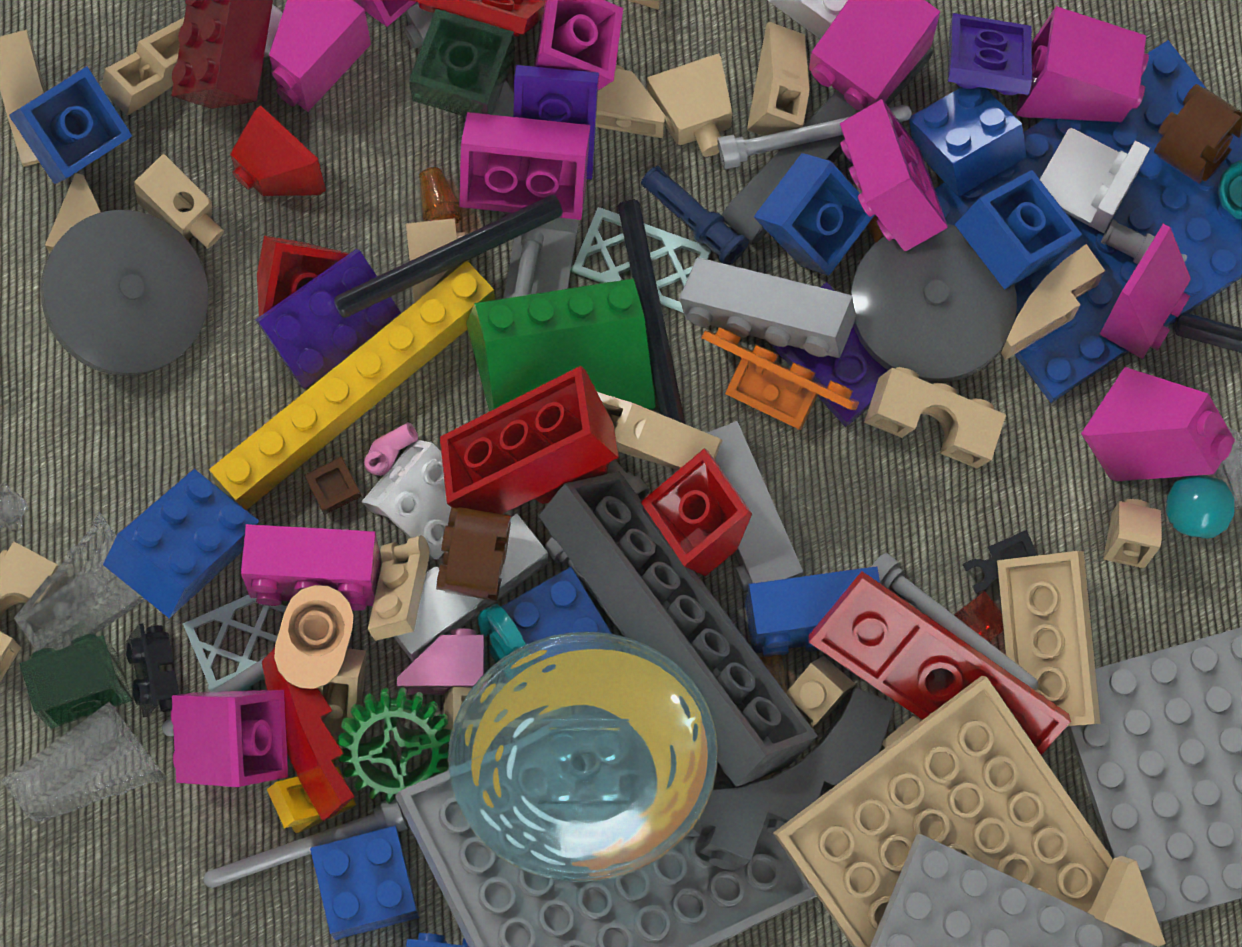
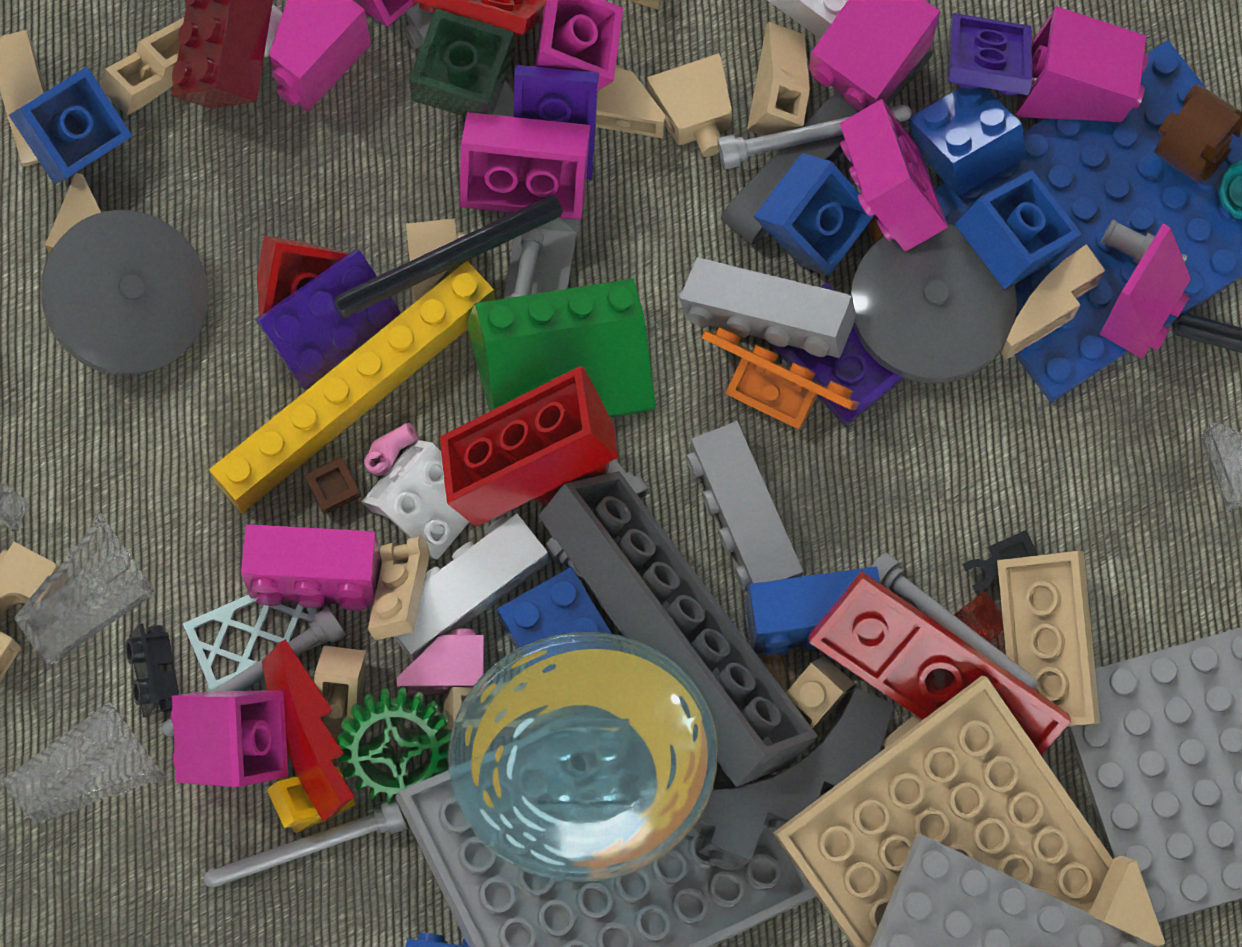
clear green brick [19,634,133,729] -> none
blue brick [103,469,259,618] -> none
tan torso [134,154,224,249] -> none
red slope [230,105,326,196] -> none
light nougat piece [274,585,353,689] -> none
blue brick [310,825,420,940] -> none
clear orange cone [419,167,462,224] -> none
reddish brown brick [436,507,511,601] -> none
teal tile [478,604,533,686] -> none
light aqua window [571,207,712,313] -> none
tan slope [597,392,722,470] -> none
black axle [618,199,686,424] -> none
dark blue pin [641,165,749,265] -> none
red slope [641,448,752,576] -> none
tan arch [864,367,1006,468] -> none
white bracket [1040,128,1150,233] -> none
dark pink slope [1081,367,1235,481] -> none
tan slope [1103,499,1162,568] -> none
teal hair [1166,475,1235,539] -> none

